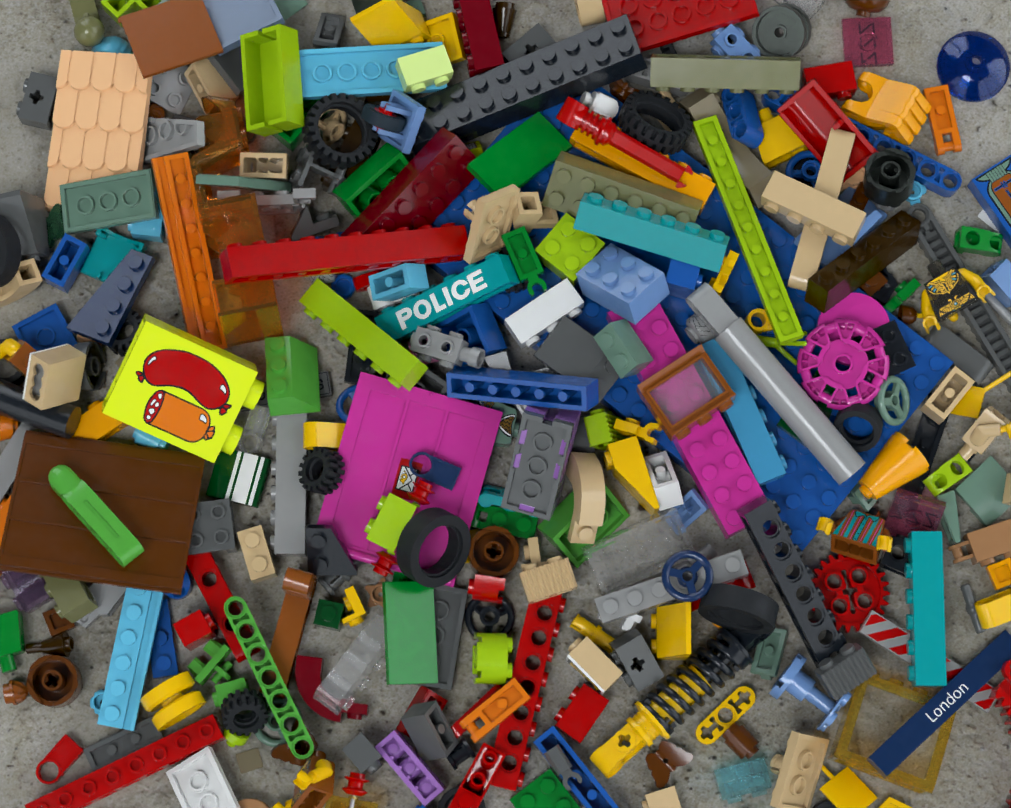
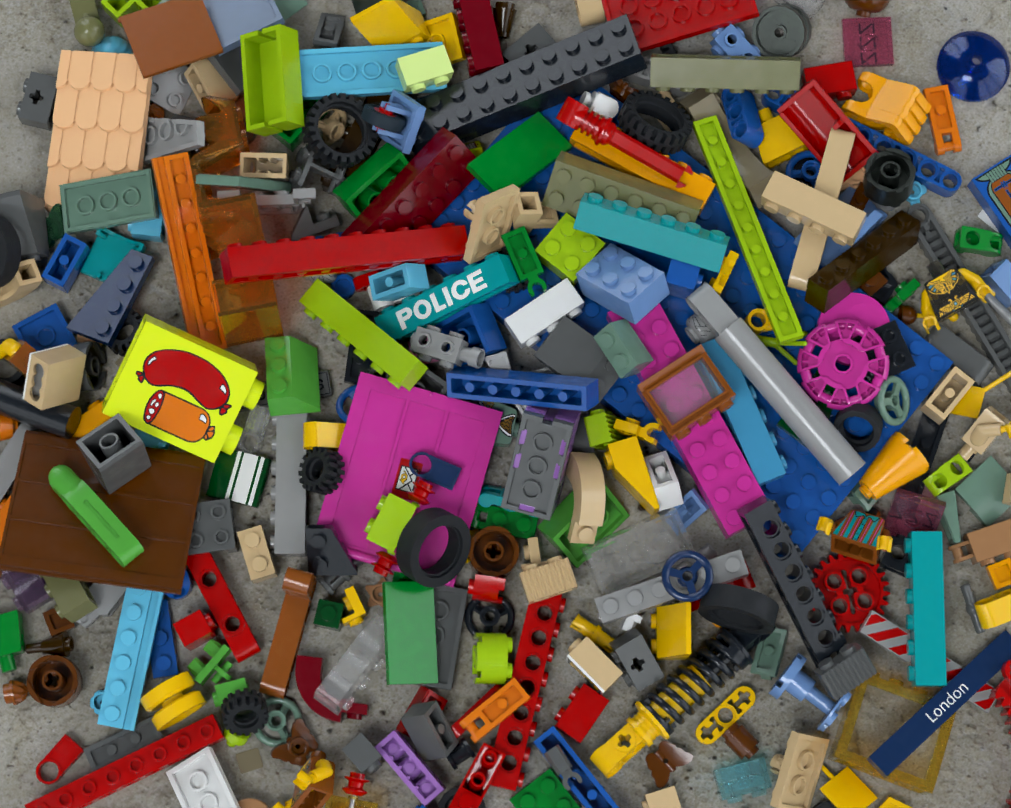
bright green beam [224,596,314,760] -> none
none -> dark grey slope [76,413,152,495]

